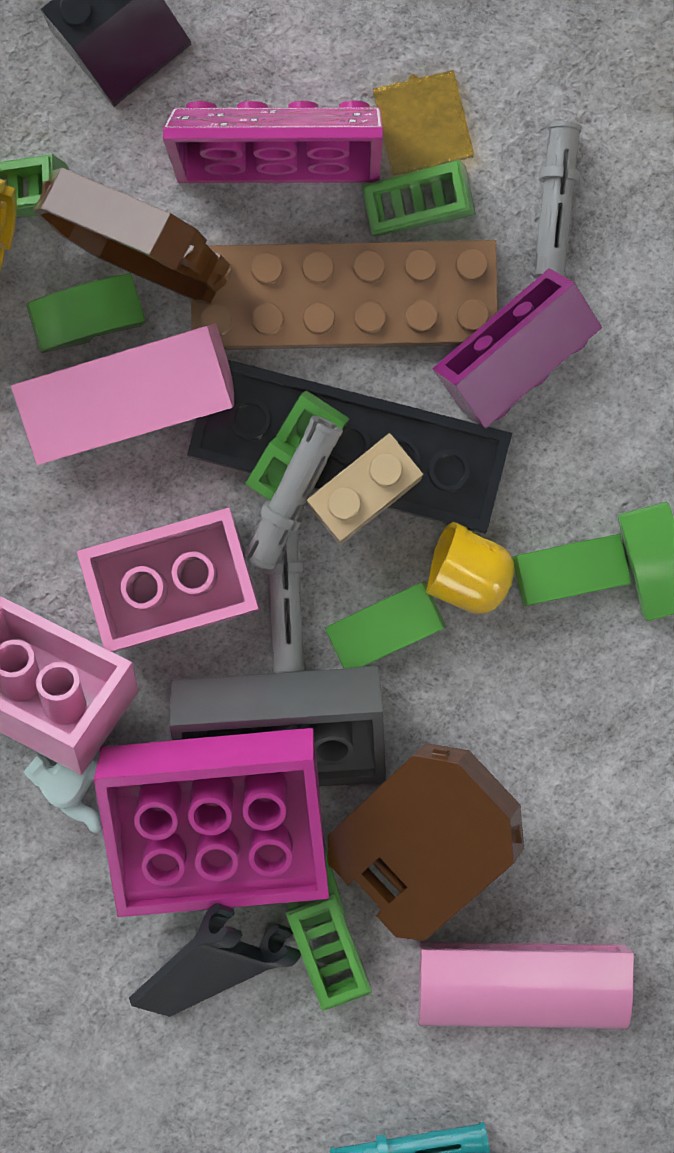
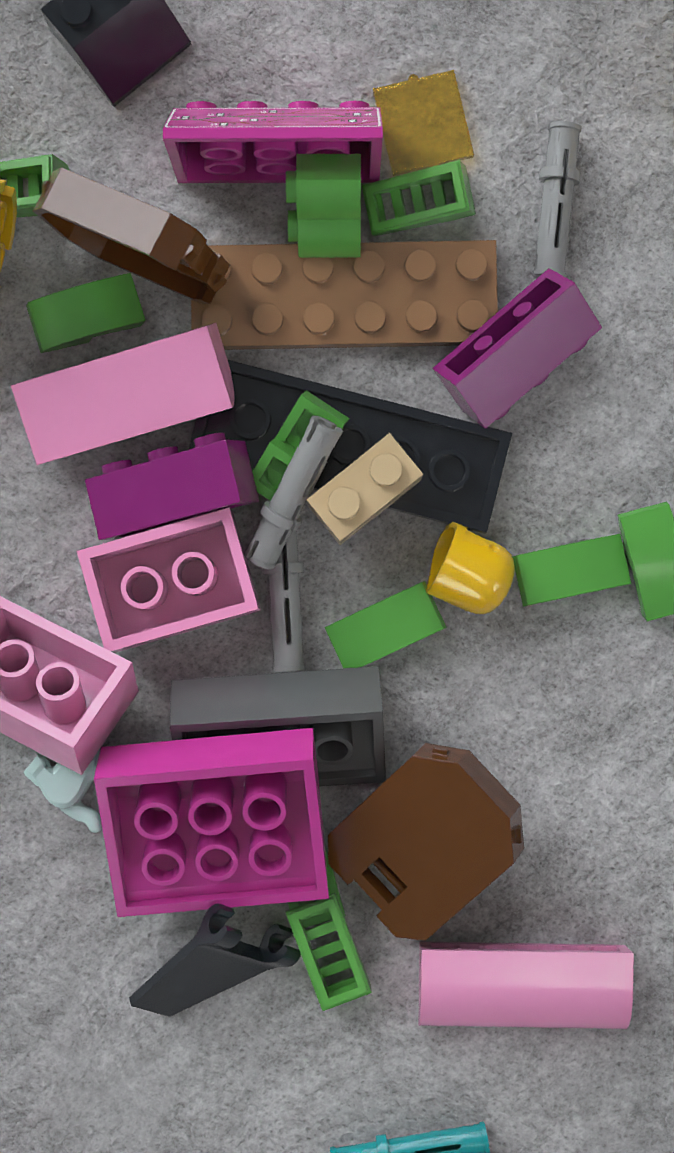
none -> magenta brick [85,433,260,540]
none -> bright green brick [286,154,361,258]

